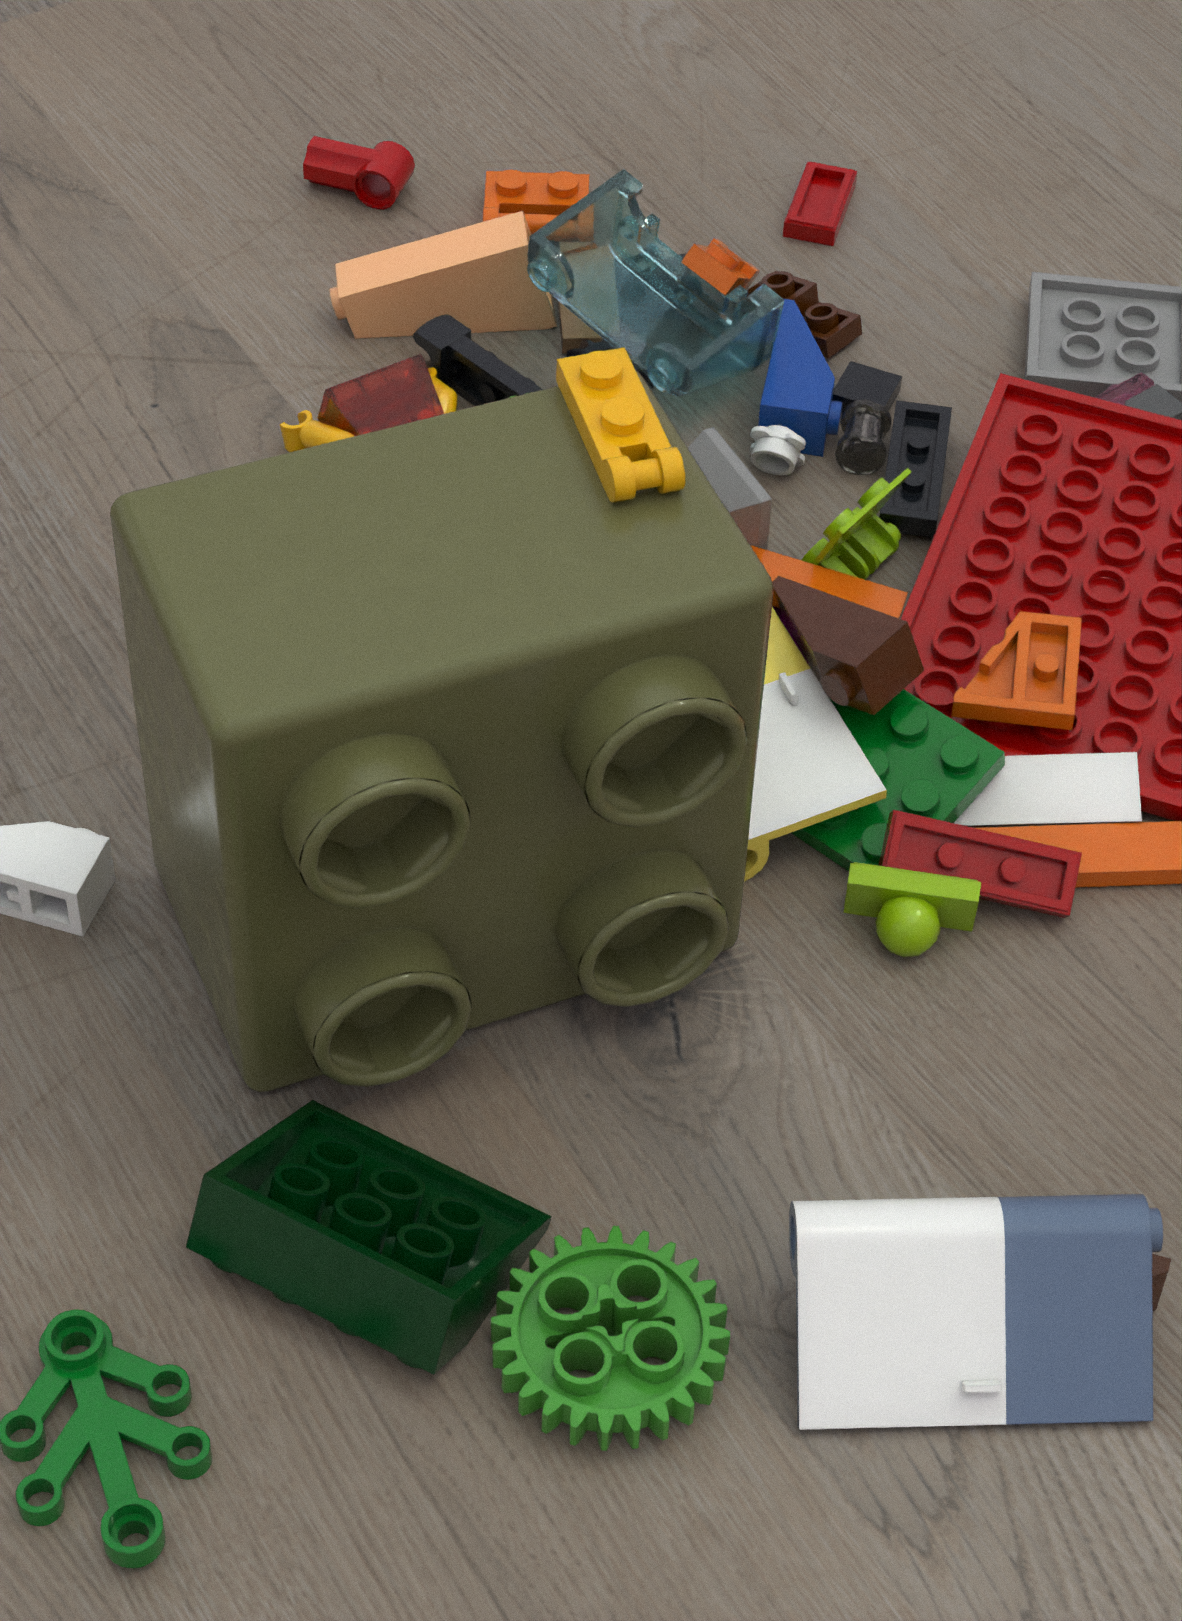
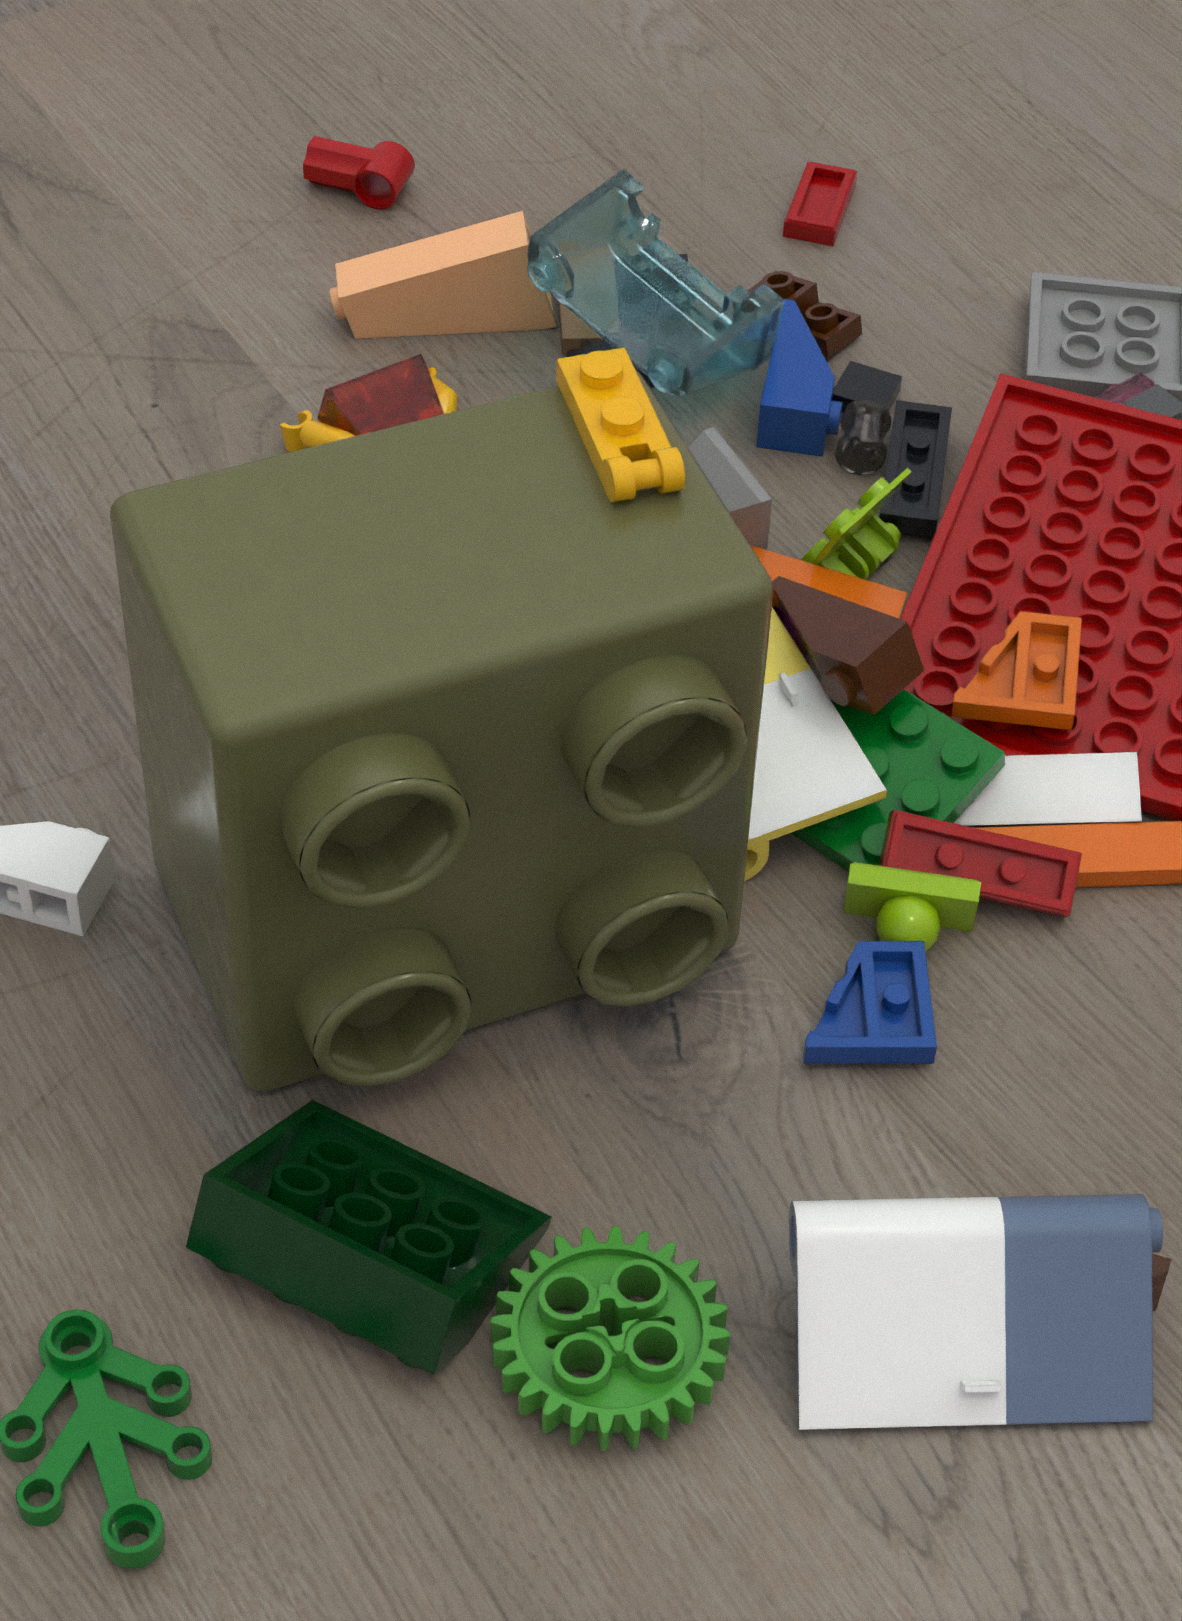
black plate [413,314,543,406] -> none
orange plate [483,169,589,236] -> none
orange plate [681,238,760,305] -> none
white plate [750,425,806,476] -> none
none -> blue wing [803,941,937,1064]

